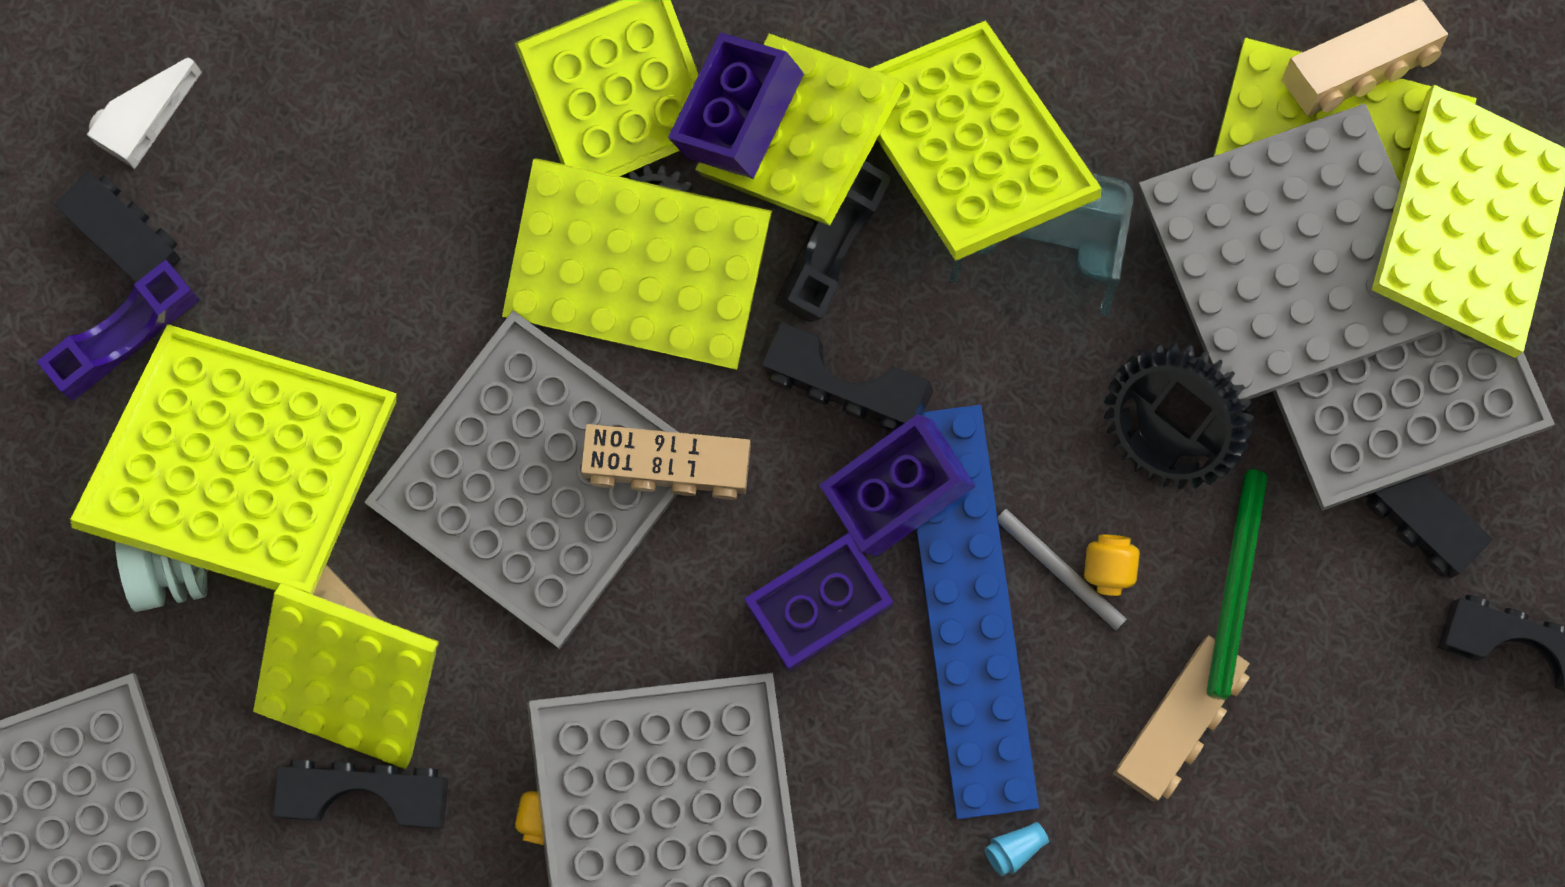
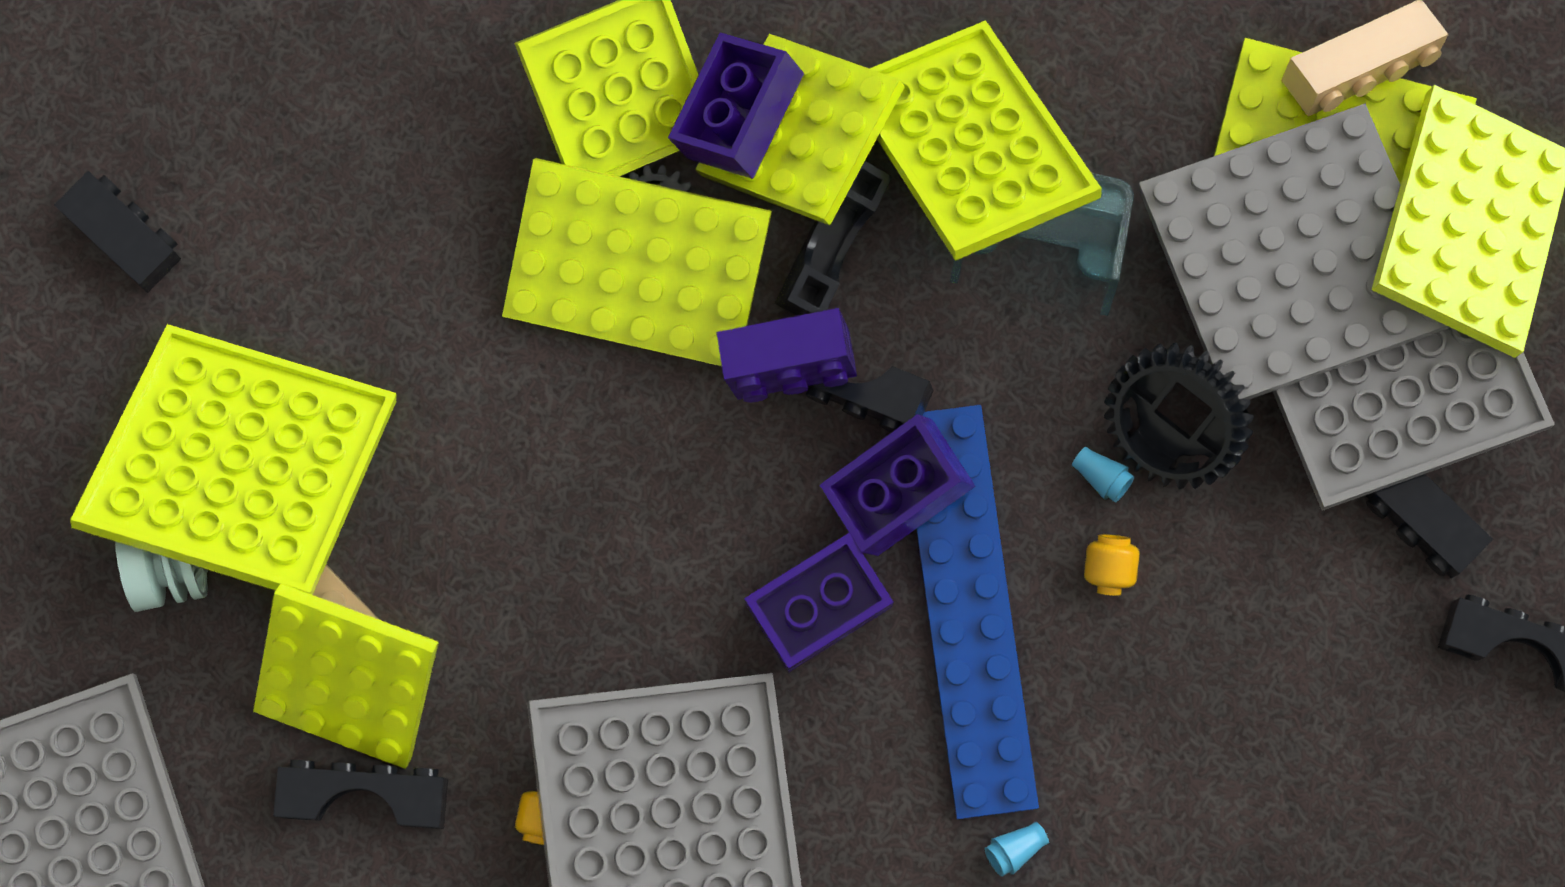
dark purple arch [37,259,200,401] -> none
white slope [87,57,201,169] -> none
light grey plate [364,311,679,649] -> none
tan brick [581,424,751,500] -> none
light grey bar [997,509,1126,631] -> none
tan brick [1113,635,1250,802] -> none
green axle [1206,469,1268,700] -> none
none -> dark purple brick [717,308,857,402]
none -> medium azure cone [1072,447,1134,503]

